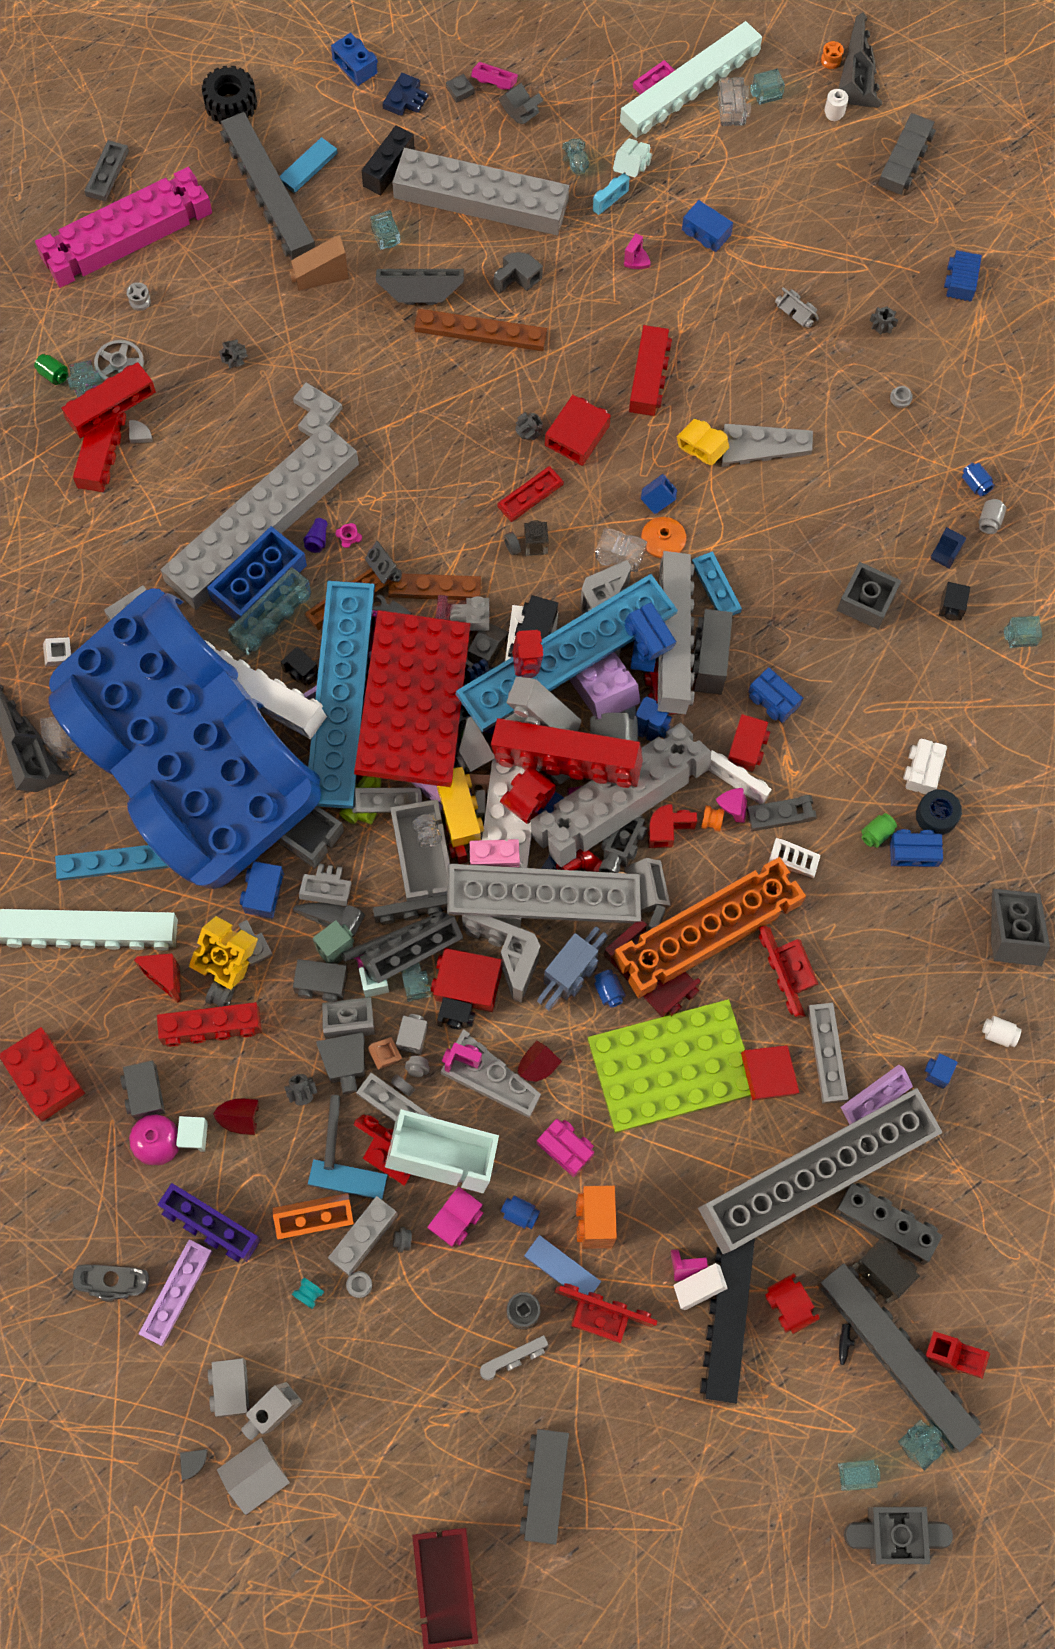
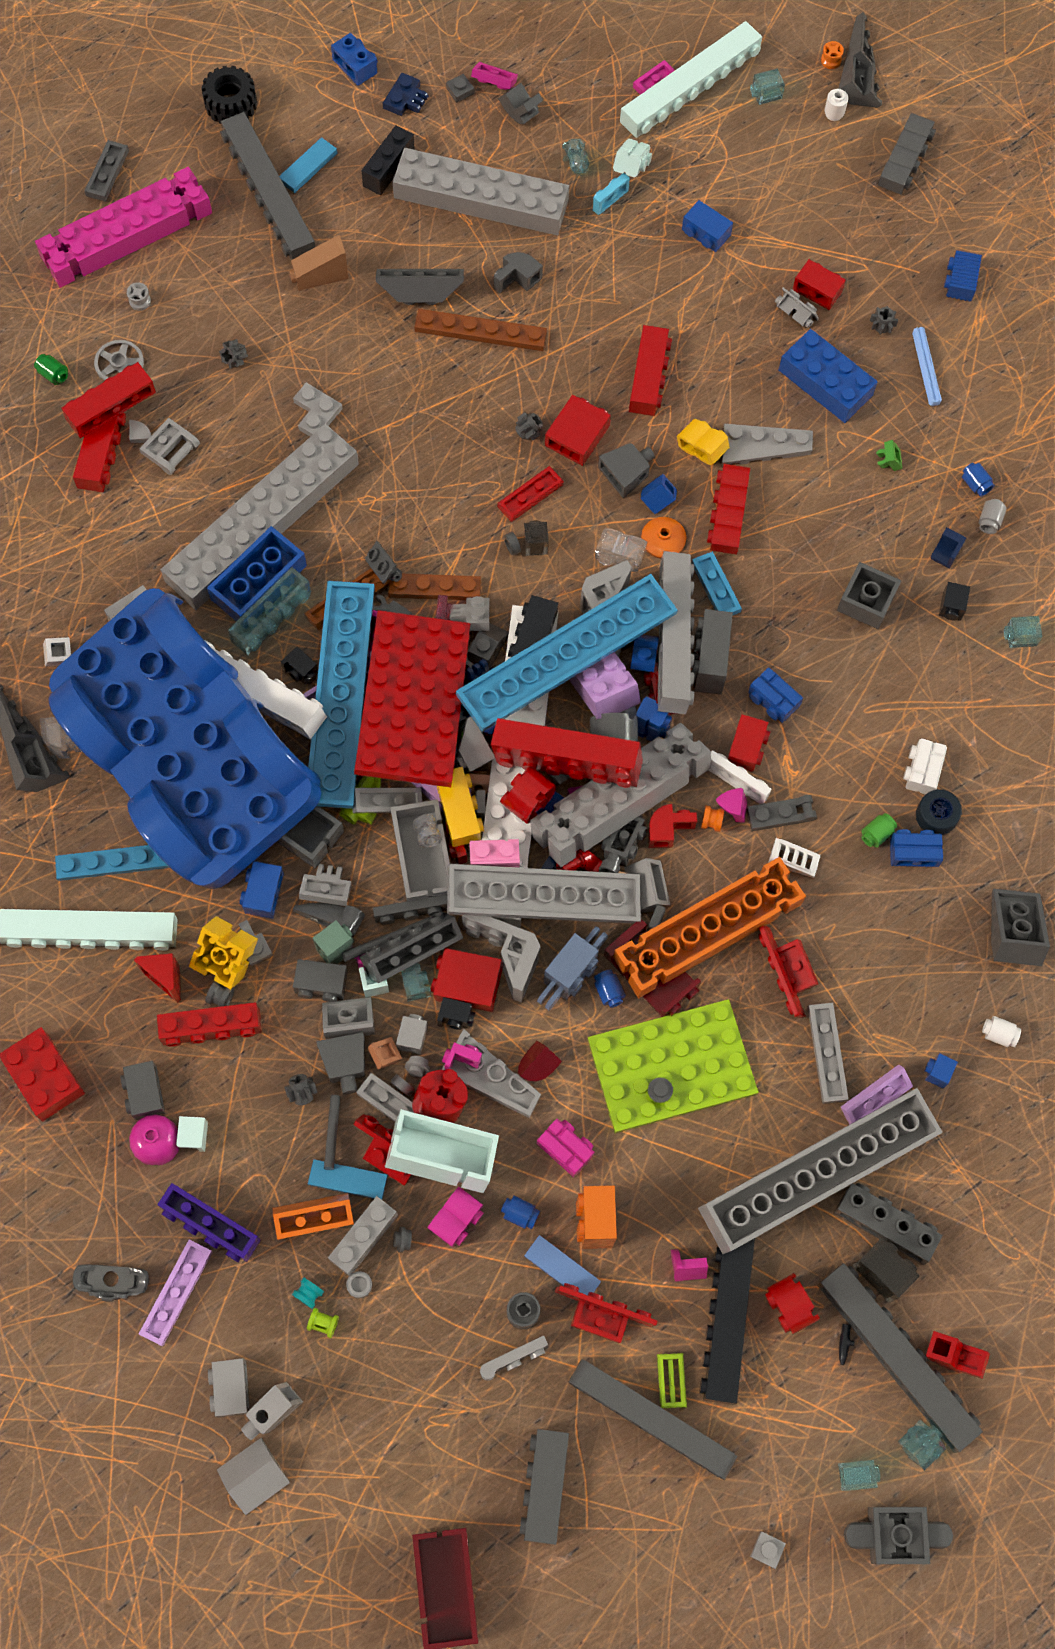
clear light blue brick [67,360,101,397] -> none
dark grey tile [180,1449,208,1480] -> none
dark red brick [213,1098,259,1135] -> none
dark purple cone [303,518,328,553] -> none
dark pink plate [336,523,362,548] -> none
clear light blue brick [370,210,400,250] -> none
light grey brick [506,676,582,731] -> none
red brick [512,630,544,678] -> none
dark pink tile [624,233,650,269] -> none
blue brick [624,602,677,661] -> none
white tile [674,1263,728,1310] -> none
clear brick [717,77,751,126] -> none
red tile [741,1045,799,1101] -> none
light grey plate [890,386,912,408] -> none
none -> light grey plate [140,418,200,475]
none -> lime bush [307,1308,339,1338]
none -> red brick [412,1069,468,1124]
none -> dark grey beam [568,1359,738,1480]
none -> dark grey torso [598,443,655,498]
none -> dark grey plate [648,1078,673,1103]
none -> lime tile [657,1353,687,1409]
none -> red brick [707,464,750,555]
none -> light grey plate [750,1531,786,1569]
none -> blue brick [779,328,878,423]
none -> red brick [792,259,846,310]
none -> bright green tile [876,440,903,471]
none -> light blue axle [912,327,942,406]

